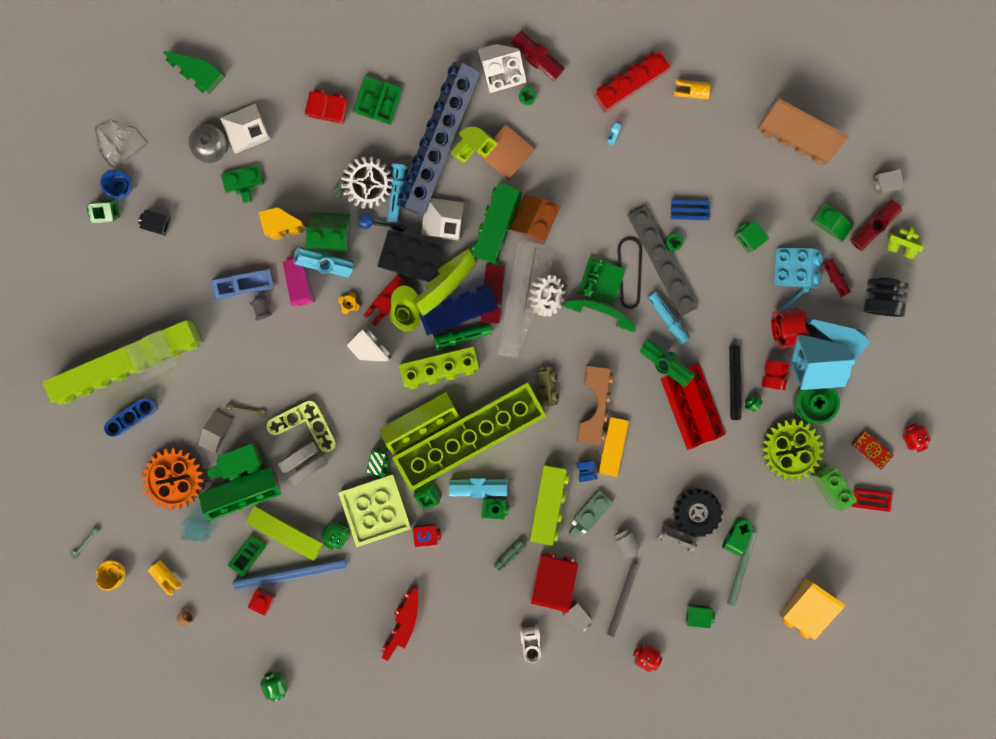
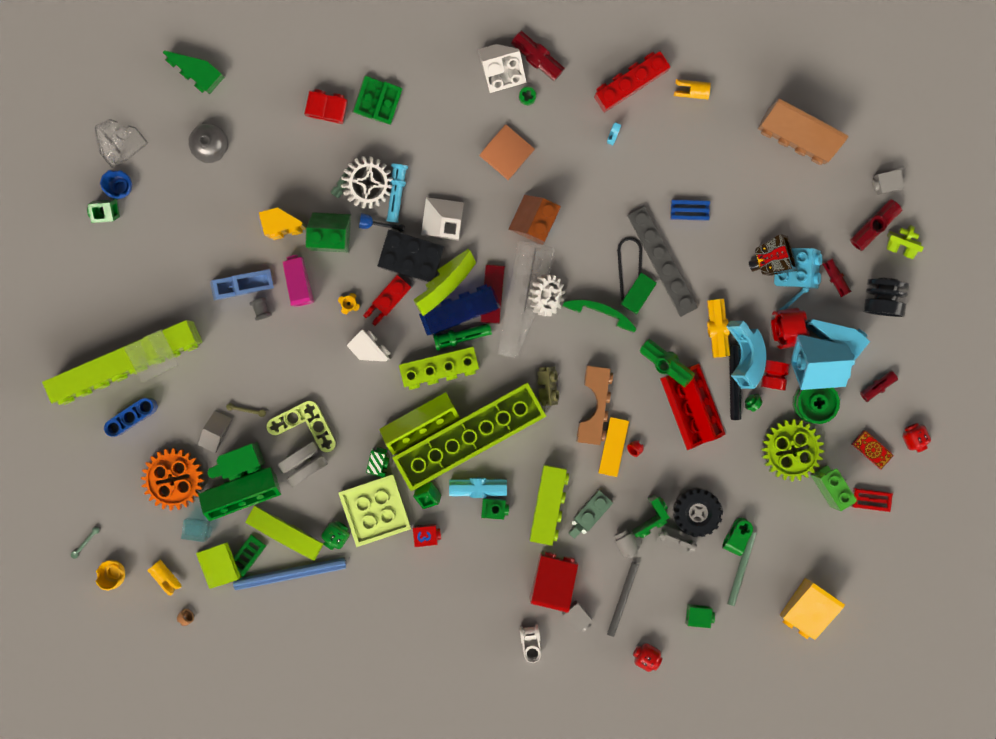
black brick [138,210,171,236] -> none
white slope [220,103,270,154] -> none
green hinge [221,165,263,203] -> none
red brick [247,587,276,616] -> none
green head [260,671,288,702] -> none
medium azure piece [293,247,353,277] -> none
red slope [380,585,419,662] -> none
lime piece [390,286,420,332] -> none
dark blue brick [397,62,480,215] -> none
lime brick [451,127,498,163] -> none
green brick [471,183,522,265] -> none
sand green axle [494,540,526,572] -> none
blue wheel [576,460,598,482] -> none
green hinge [577,257,626,305] -> none
medium azure pin [647,292,691,345] -> none
green bush [665,234,683,251] -> none
green brick [734,220,770,253] -> none
green slope [810,204,853,242] -> none
none -> lime slope [196,542,241,589]
none -> green slope [620,272,657,315]
none -> red hinge [627,440,644,457]
none -> green bracket [632,494,670,538]
none -> yellow piece [707,299,730,358]
none -> medium azure arch [726,321,766,389]
none -> torso [749,234,798,276]
none -> dark red pin [860,370,898,403]

